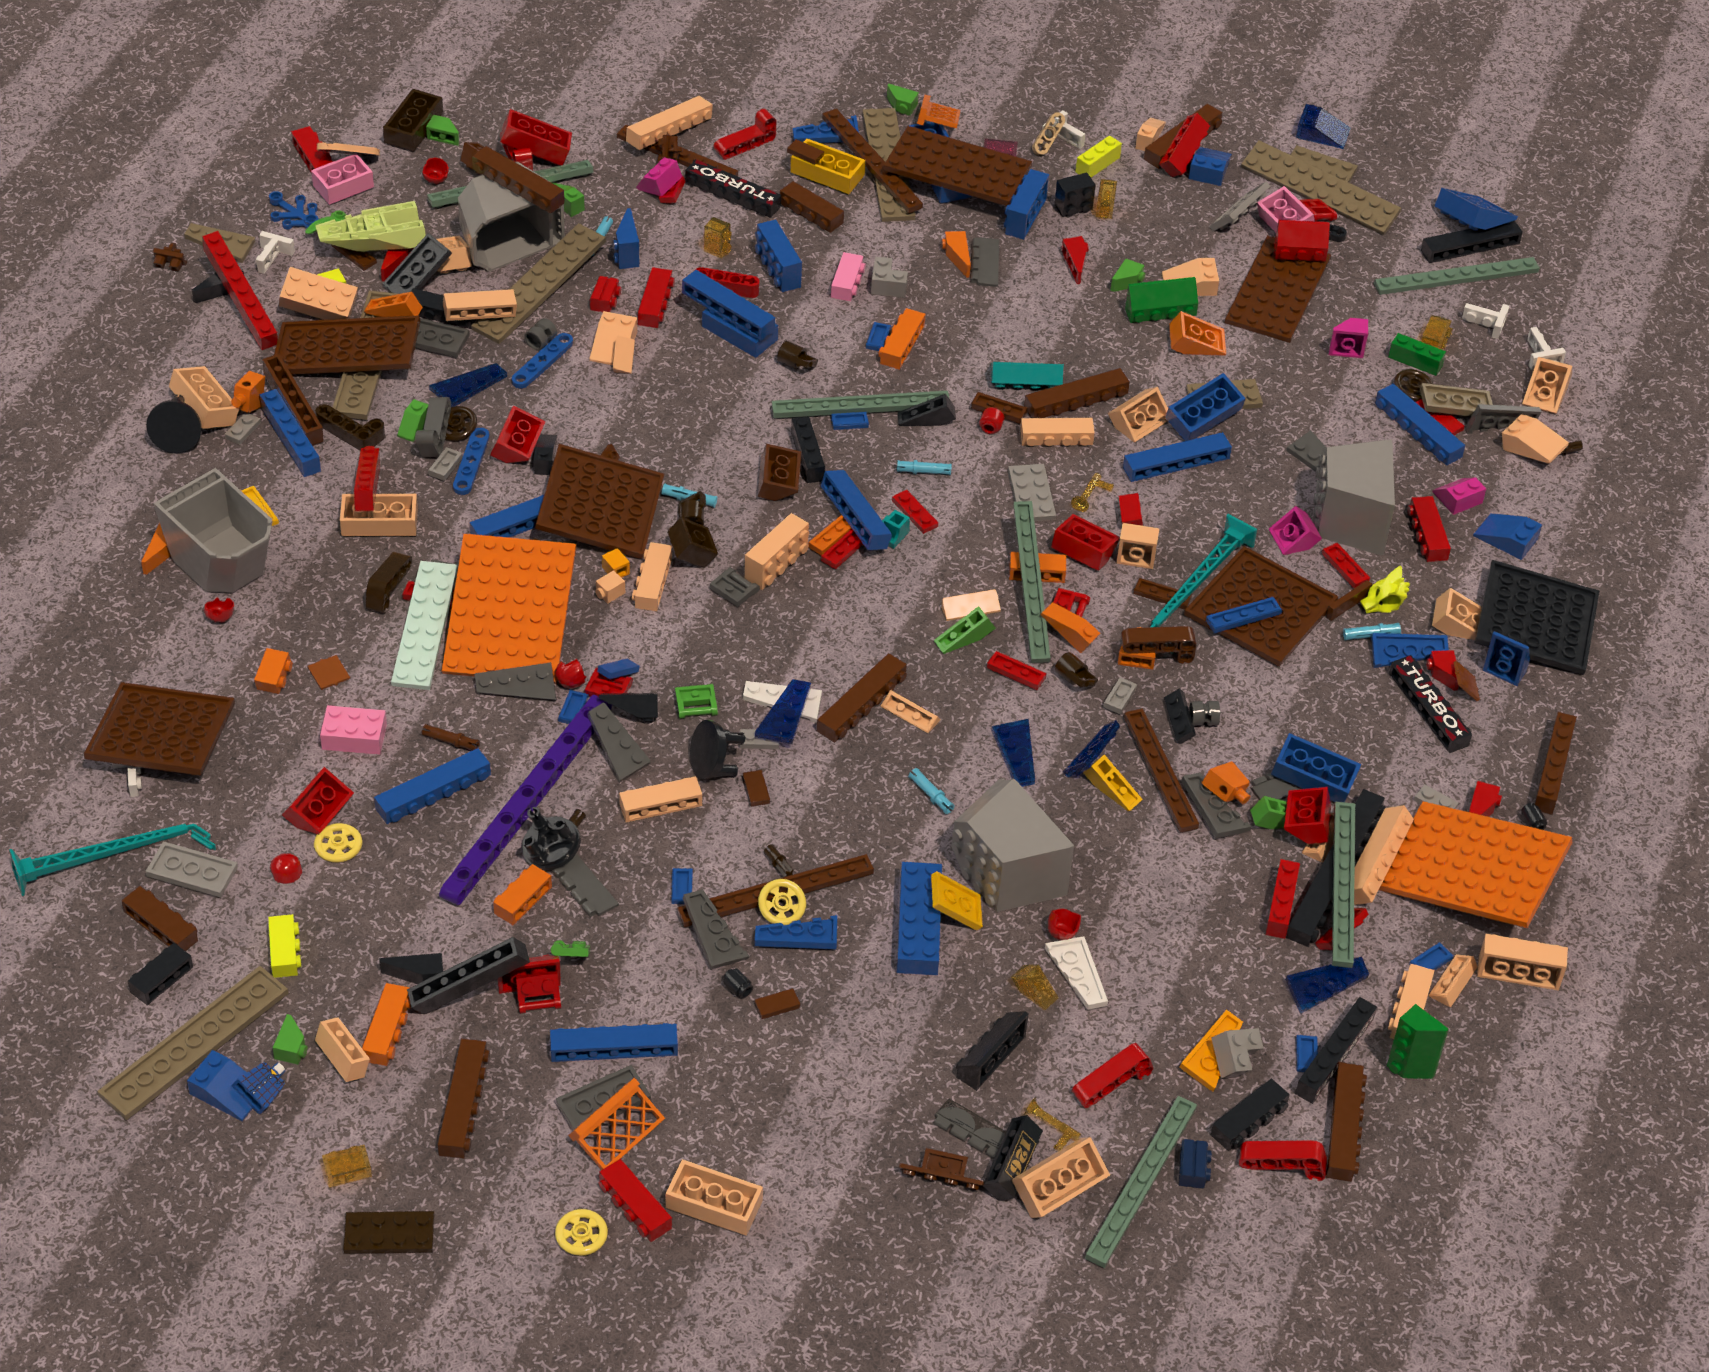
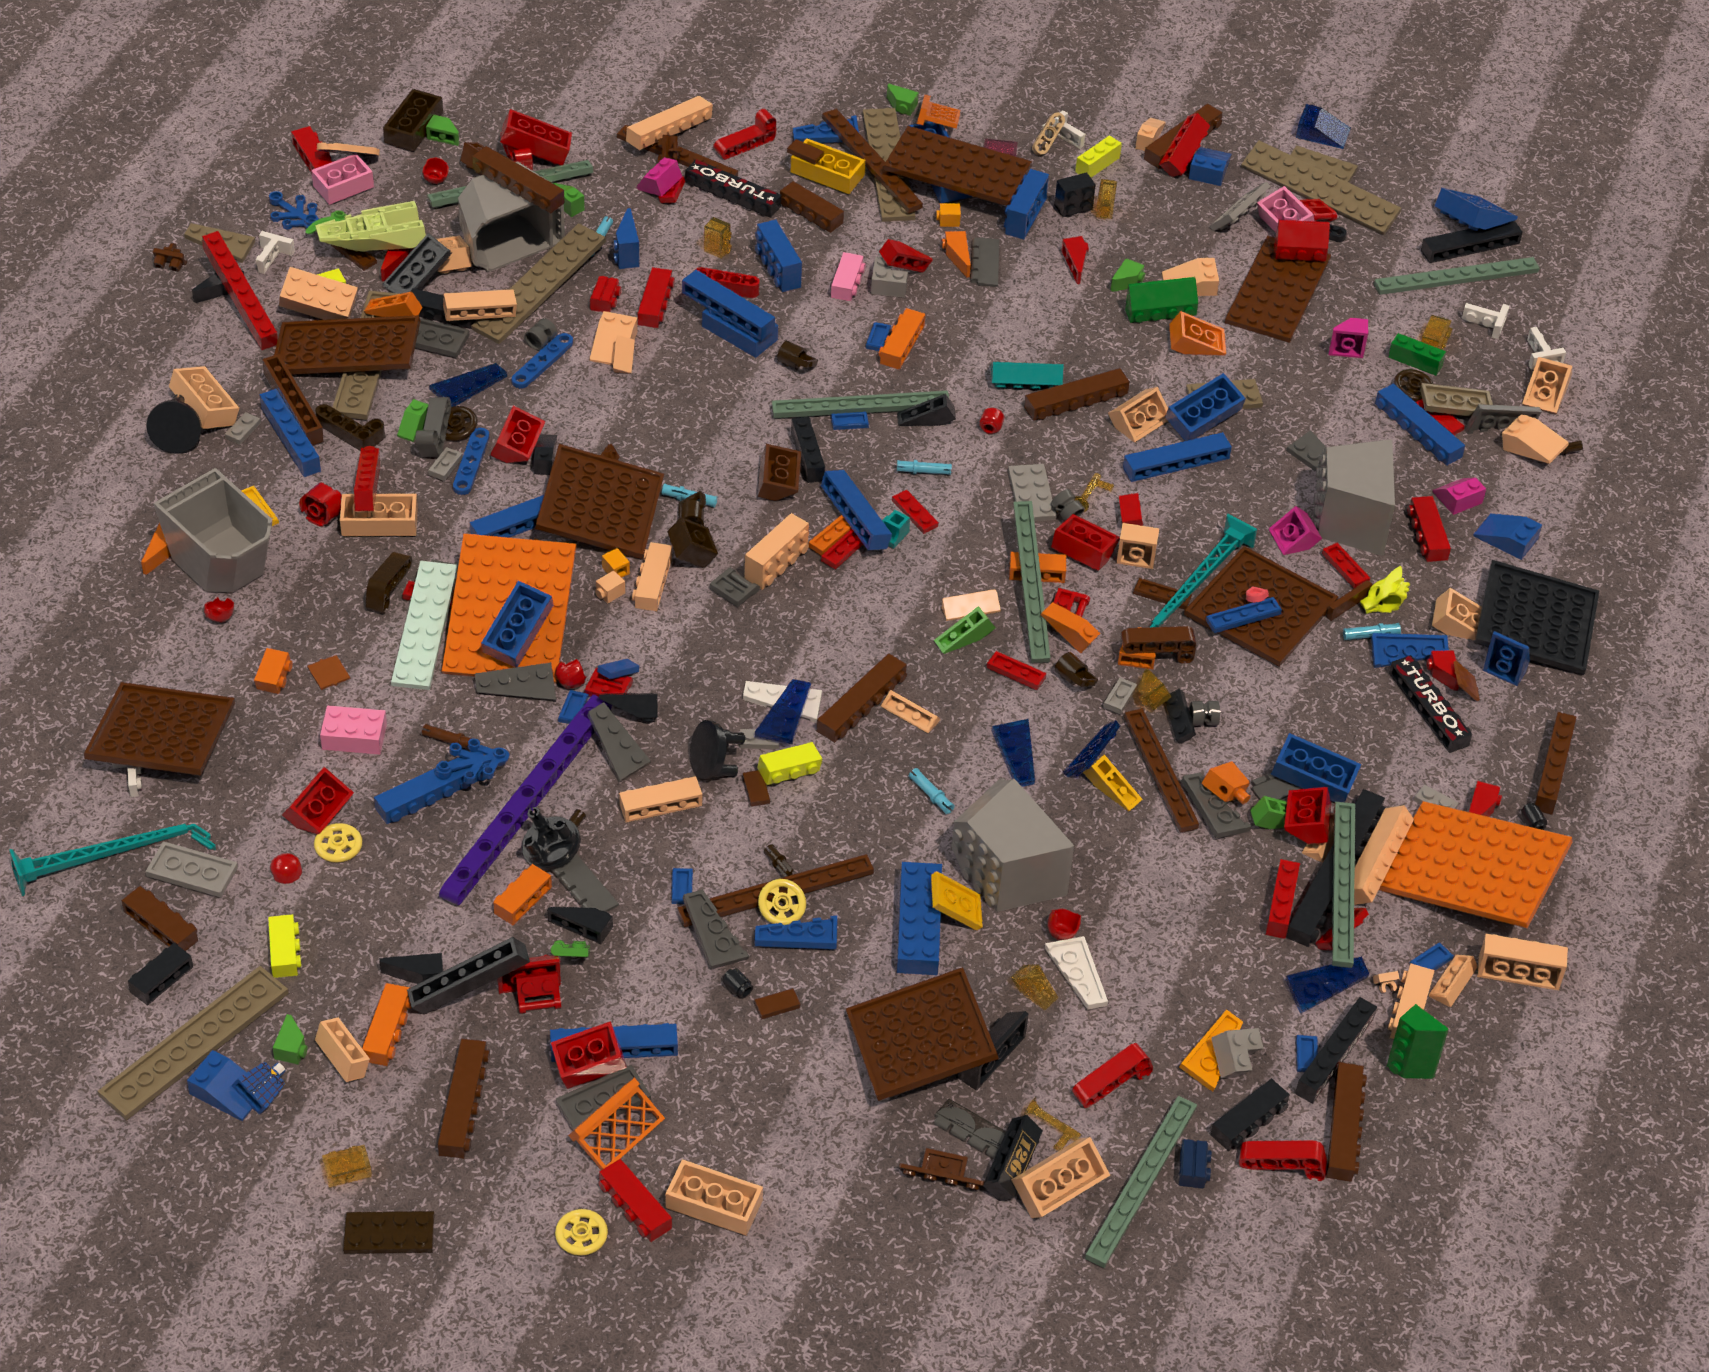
orange torso [231,371,265,412] -> none
bright green plate [675,684,718,719] -> none
reddish brown plate [971,392,1027,424] -> none
light nougat brick [1020,418,1095,446] -> none
none -> red brick [299,482,342,527]
none -> blue plant [436,738,509,784]
none -> blue brick [481,581,554,668]
none -> black slope [547,907,613,944]
none -> red slope [551,1021,627,1089]
none -> neon yellow brick [757,742,822,785]
none -> reddish brown plate [845,967,999,1101]
none -> red slope [879,239,933,272]
none -> light orange brick [936,203,961,227]
none -> dark grey wheel [1051,489,1085,521]
none -> clear yellow slope [1137,668,1172,710]
none -> coral tile [1246,587,1269,602]
none -> light nougat tile [1373,971,1399,993]

